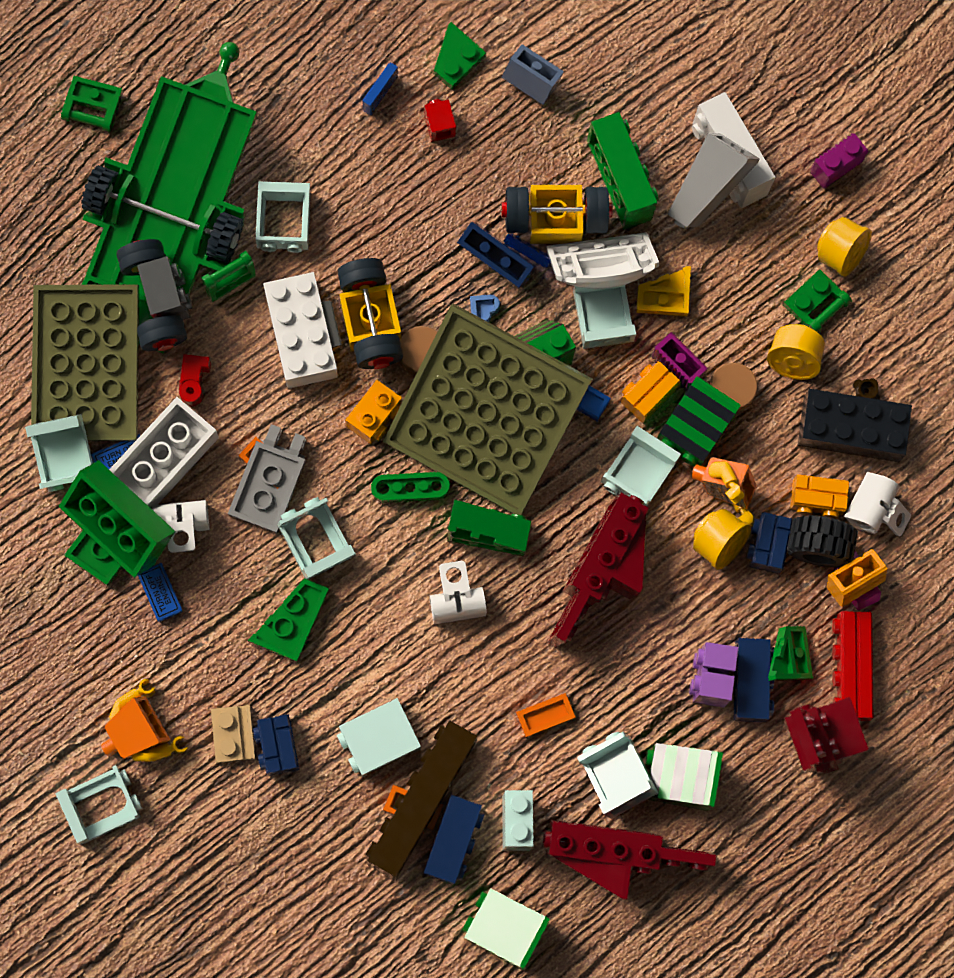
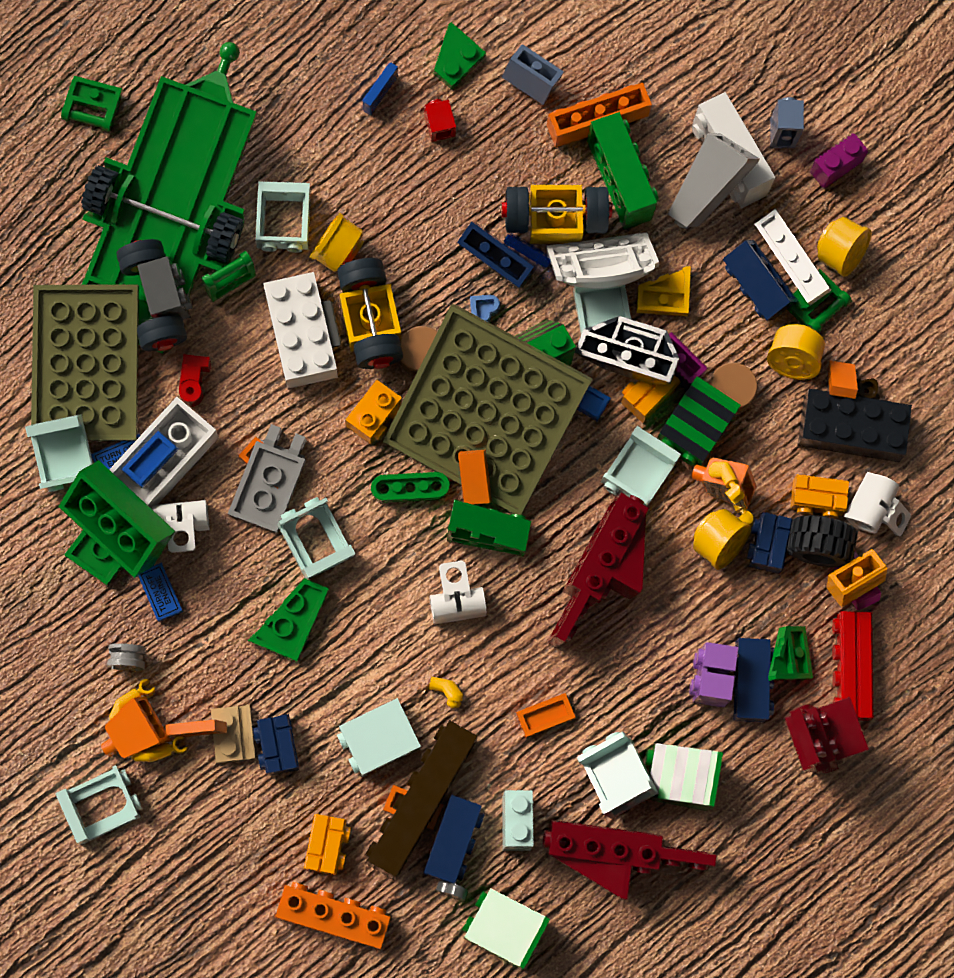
none -> light grey wheel [107,644,146,671]
none -> blue tile [122,431,178,488]
none -> orange tile [166,719,227,737]
none -> orange brick [275,882,391,950]
none -> light orange brick [304,814,351,876]
none -> yellow wheel [309,213,364,272]
none -> yellow arm [429,676,463,709]
none -> dark grey tile [436,880,468,902]
none -> orange tile [458,450,492,504]
none -> orange brick [546,82,652,148]
none -> black wedge [575,316,680,385]
none -> dark blue brick [723,240,798,321]
none -> white plate [755,209,831,305]
none -> sand blue brick [770,97,804,148]
none -> orange tile [828,360,858,399]

